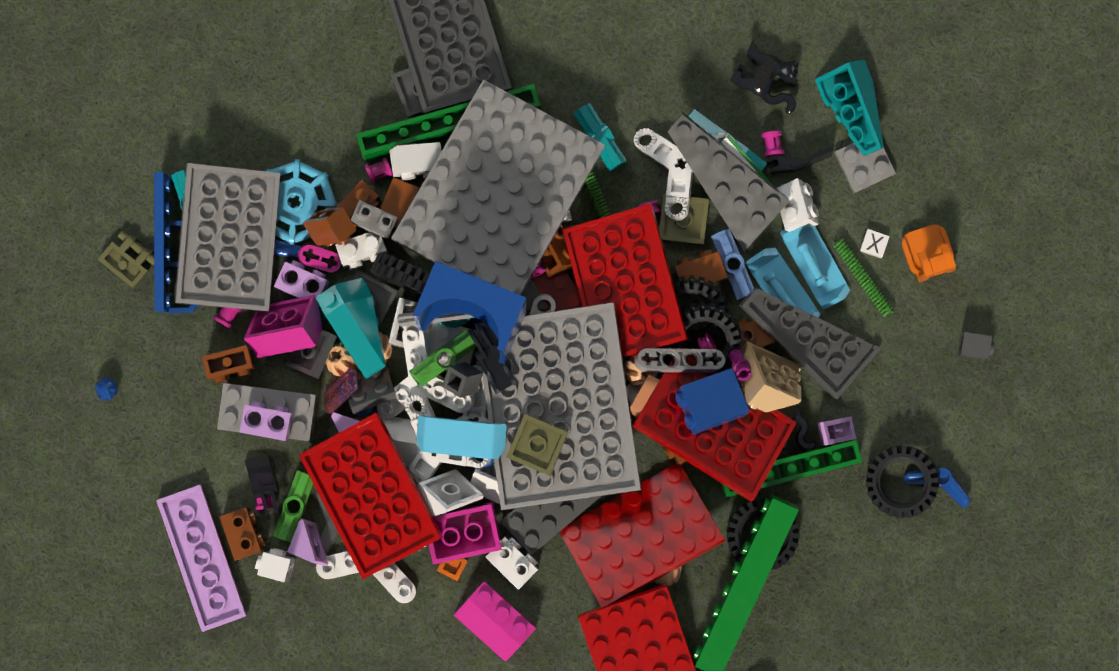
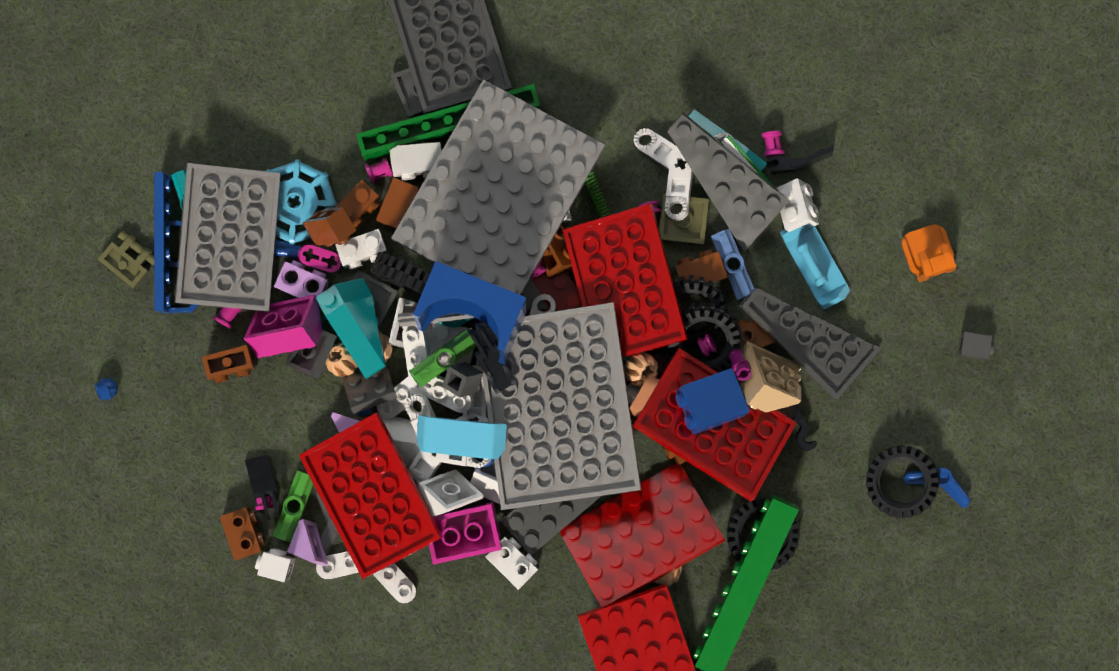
lavender plate [156,485,247,632] -> none
light grey brick [217,383,318,442] -> none
lavender brick [239,401,294,441] -> none
clear pink tile [323,368,358,414] -> none
light grey hips [350,200,398,239] -> none
orange plate [437,558,468,581] -> none
dark pink slope [454,581,536,662] -> none
olive plate [506,414,569,476] -> none
teal piece [573,103,627,172] -> none
light grey beam [634,348,725,373] -> none
green brick [721,440,862,497] -> none
black animal [730,42,799,114] -> none
medium azure piece [746,248,821,318] -> none
teal wedge [815,60,884,156] -> none
lavender slope [817,416,856,446] -> none
light grey plate [834,143,896,193] -> none
bright green piece [834,238,895,317] -> none
white tile [860,229,890,258] -> none

